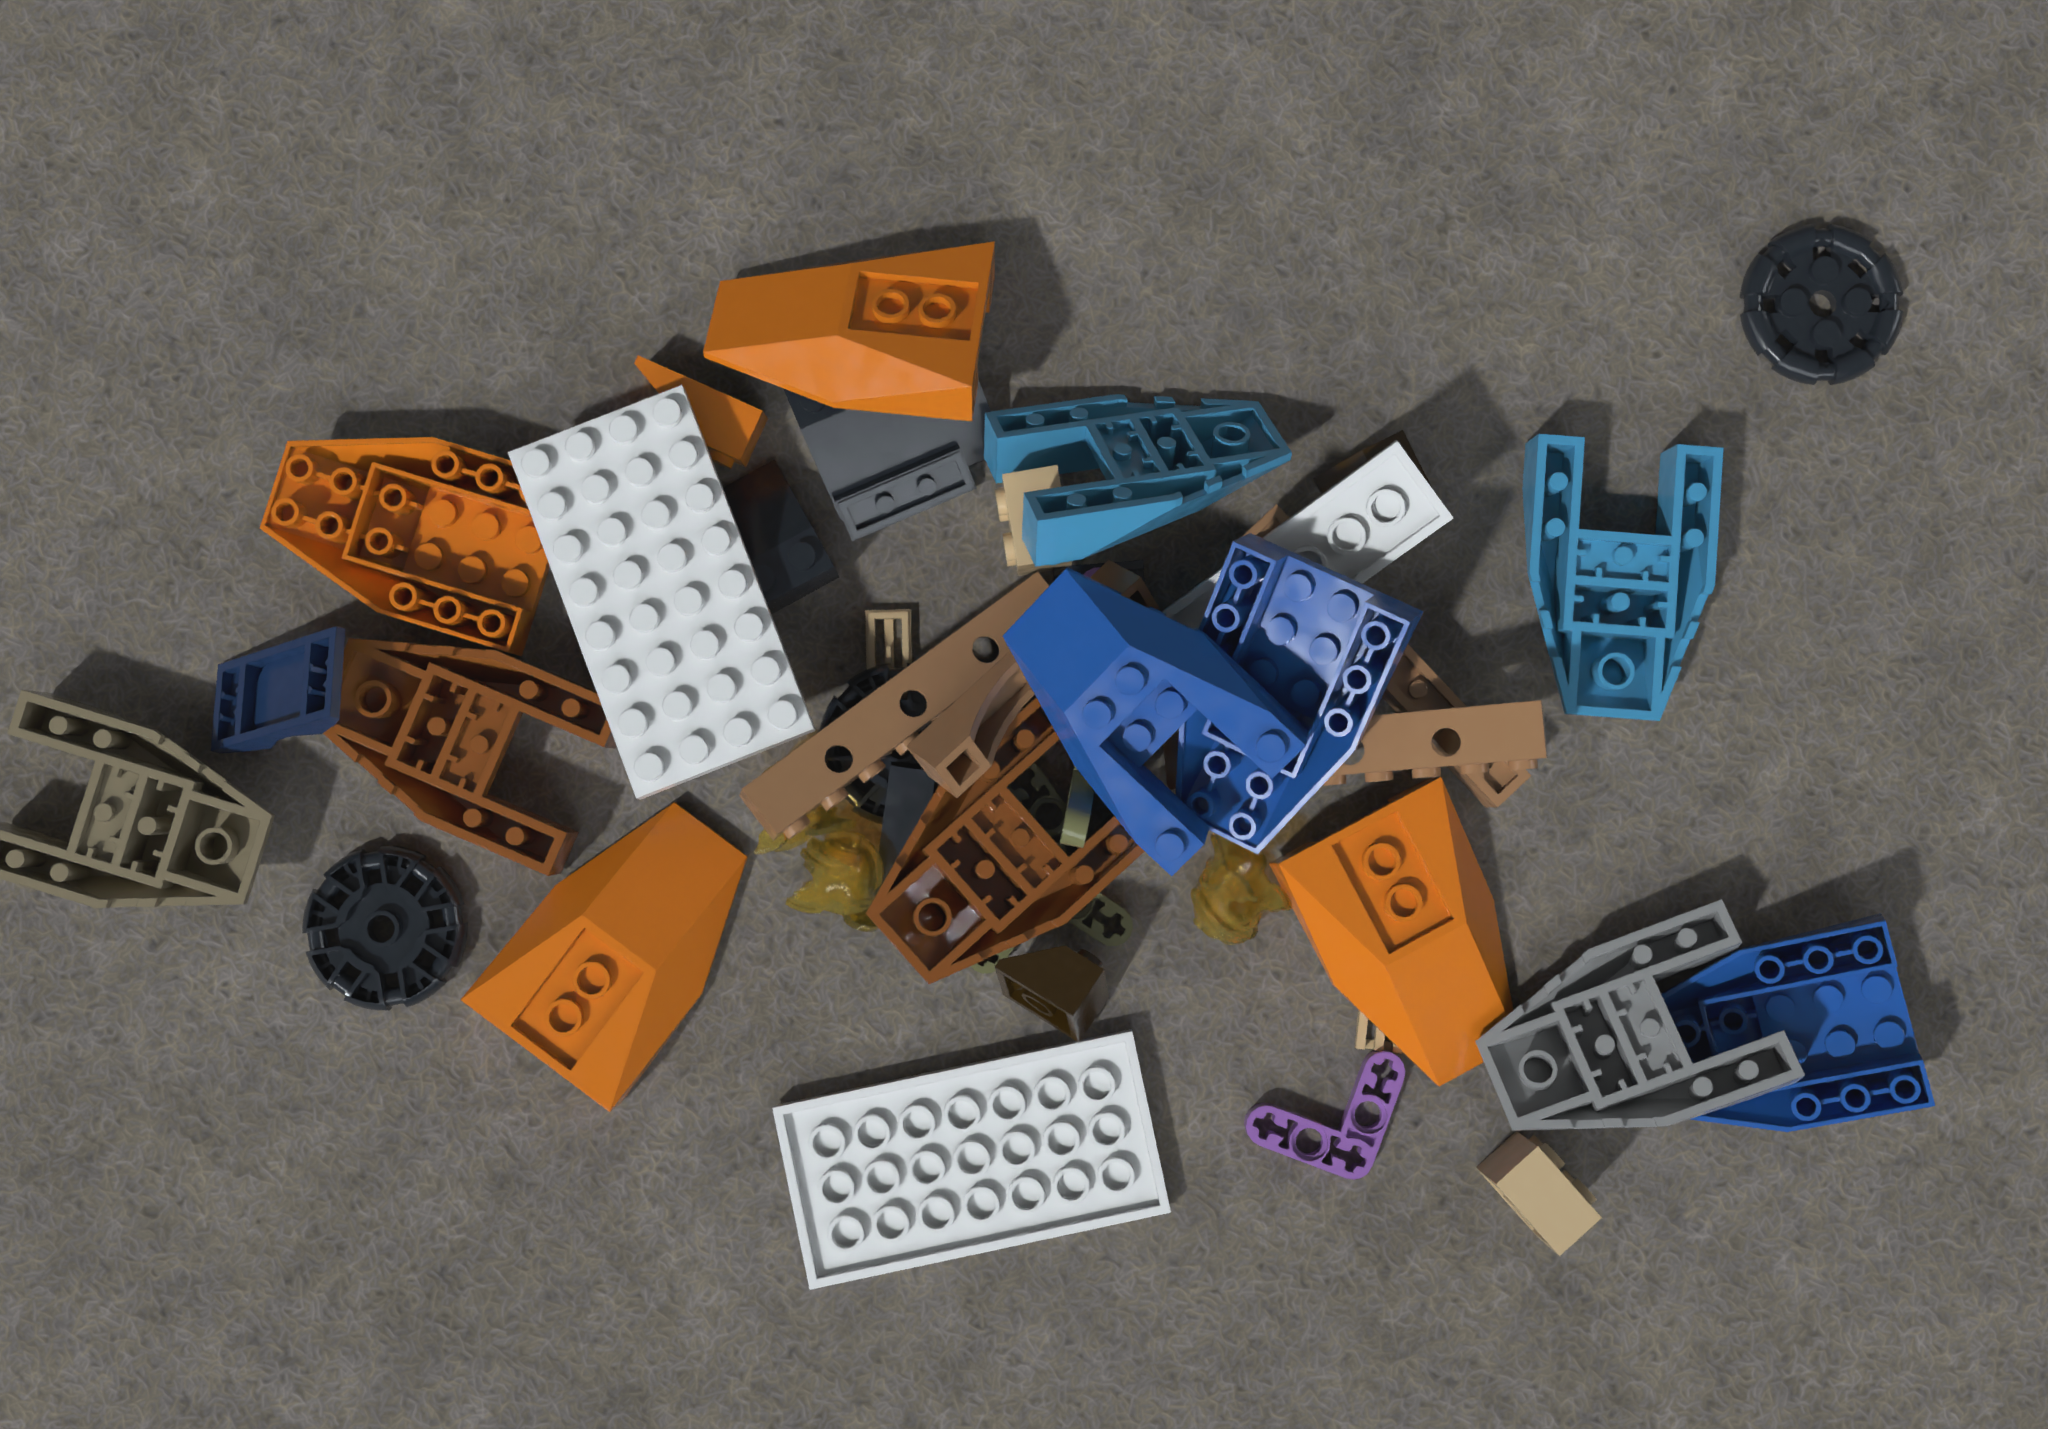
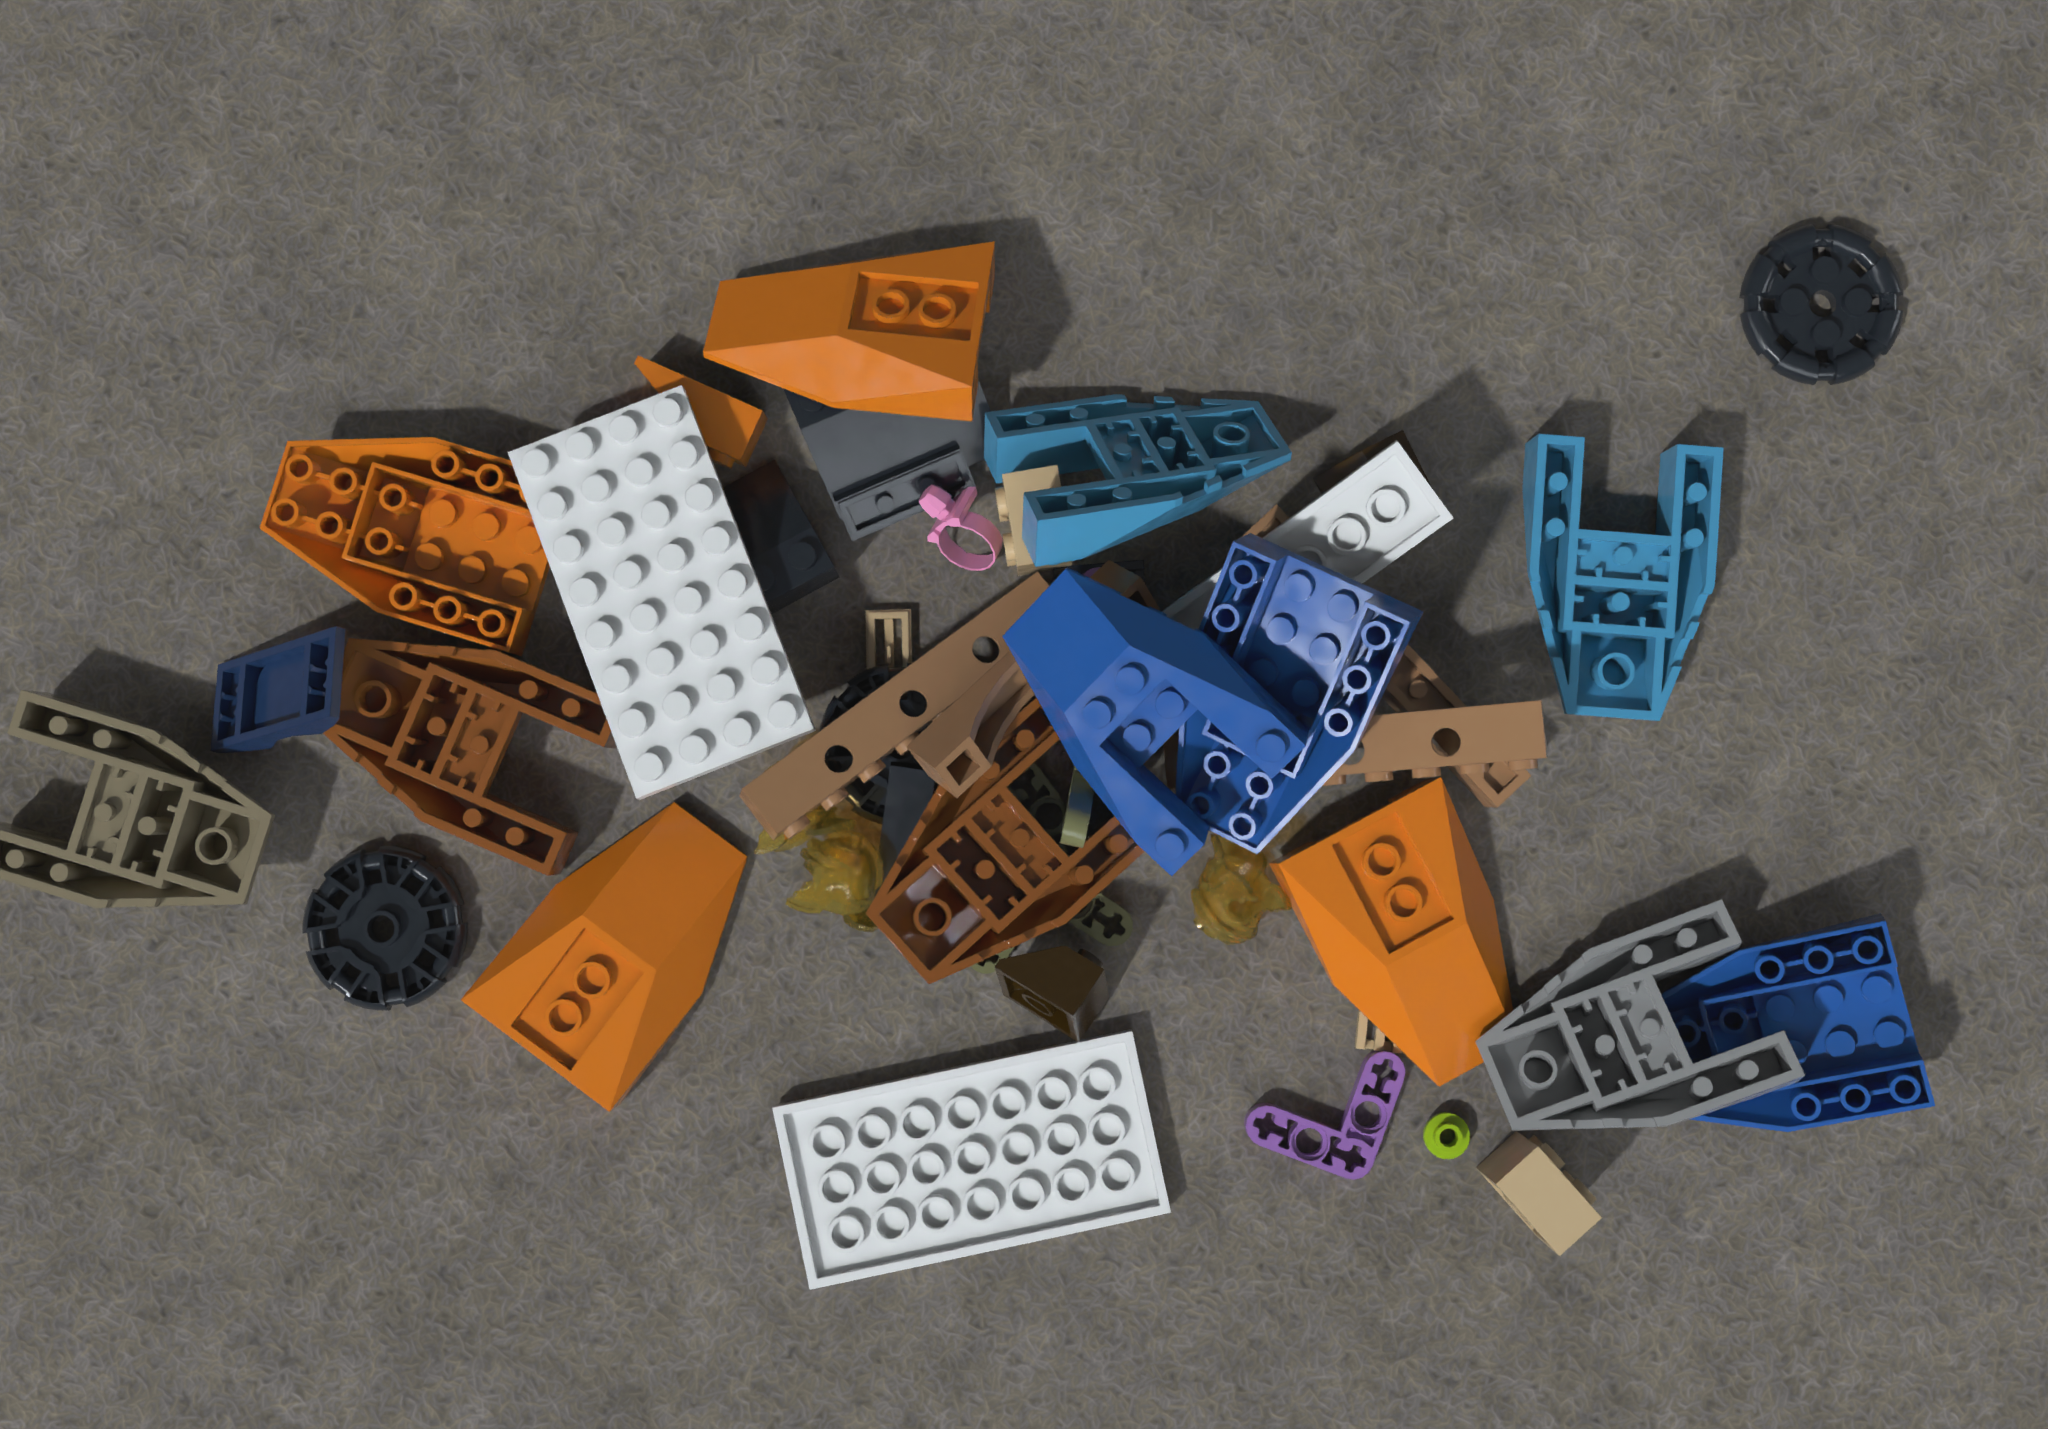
none -> bright pink piece [918,485,1003,571]
none -> lime plate [1423,1112,1470,1159]

